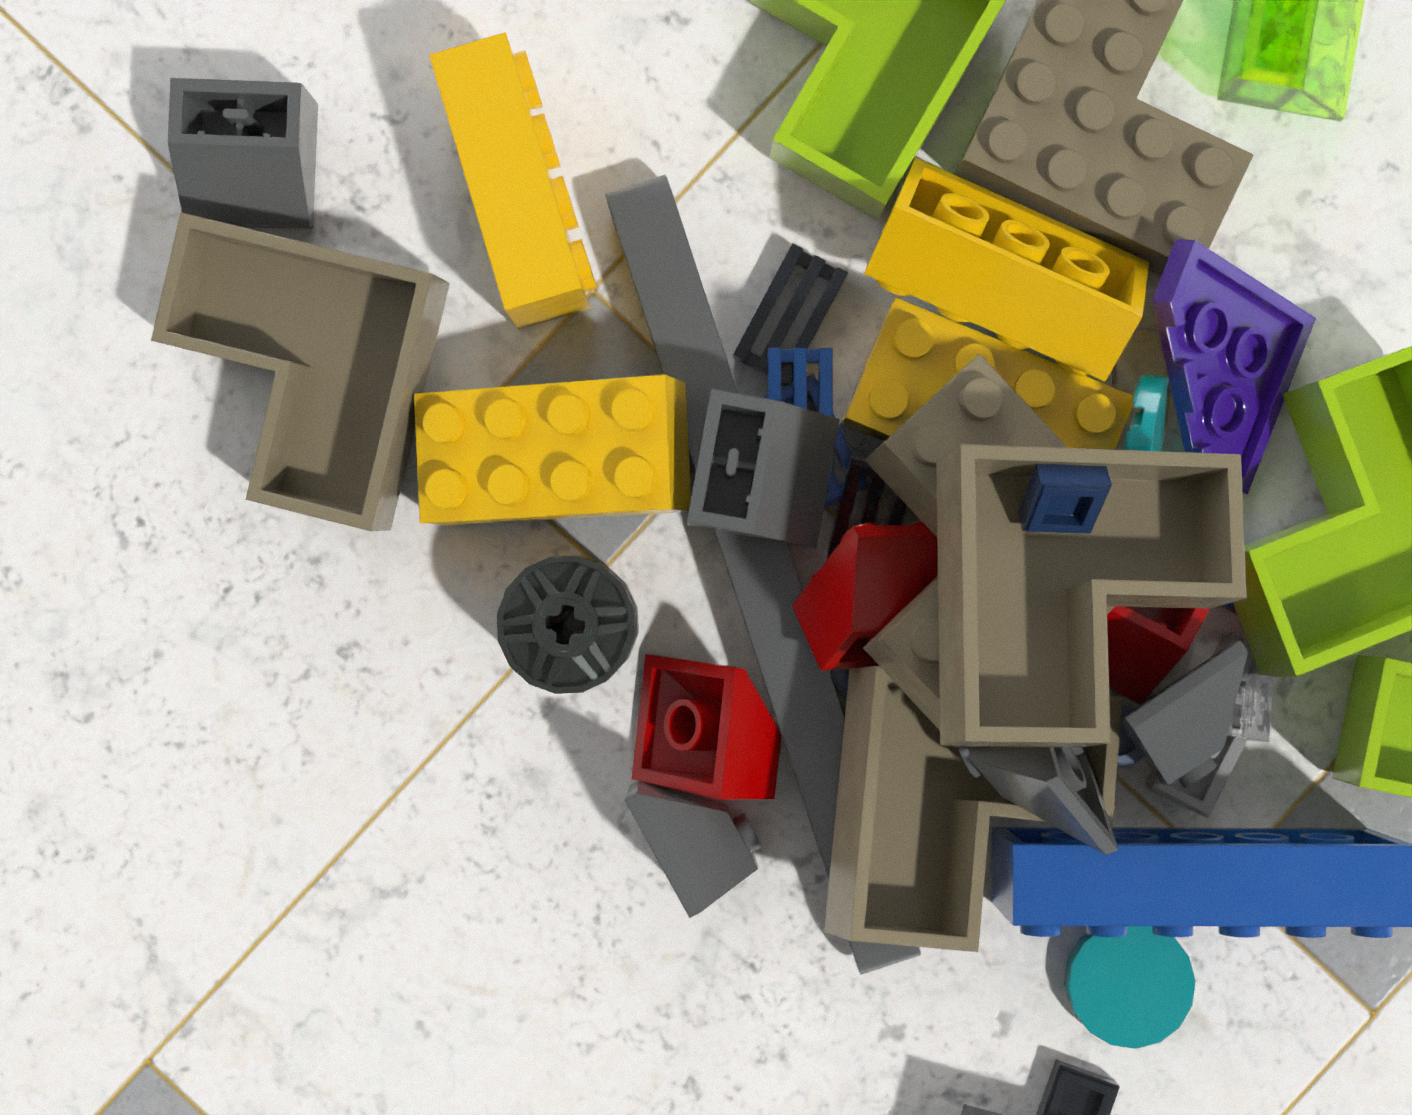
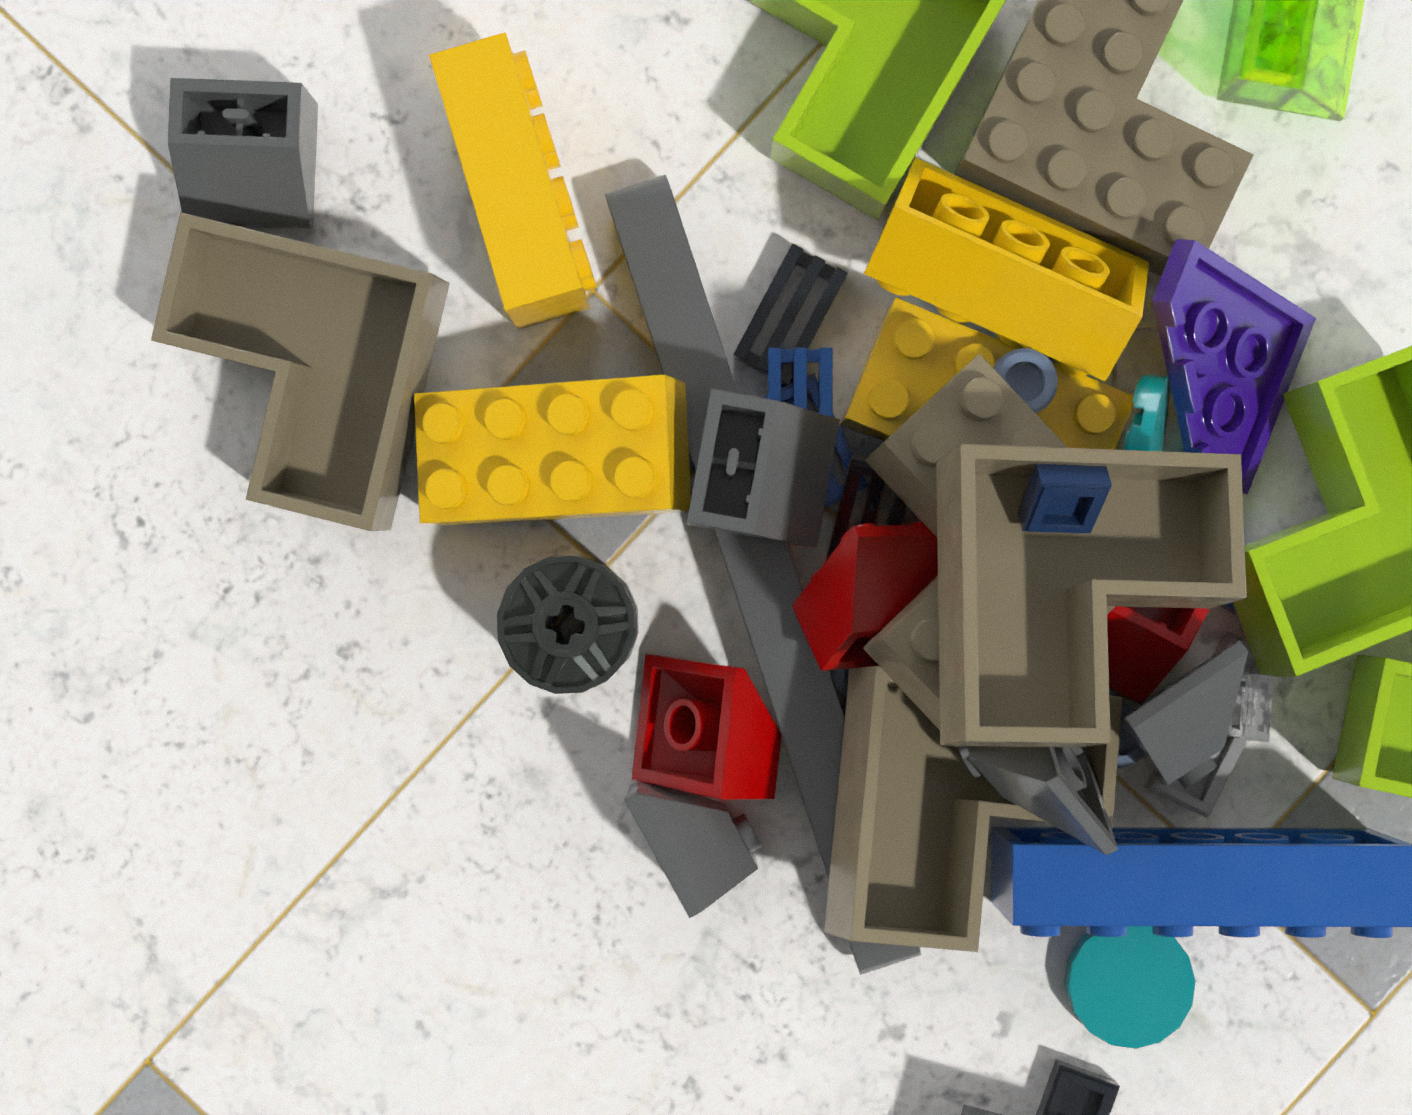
none -> sand blue tile [993,349,1058,413]

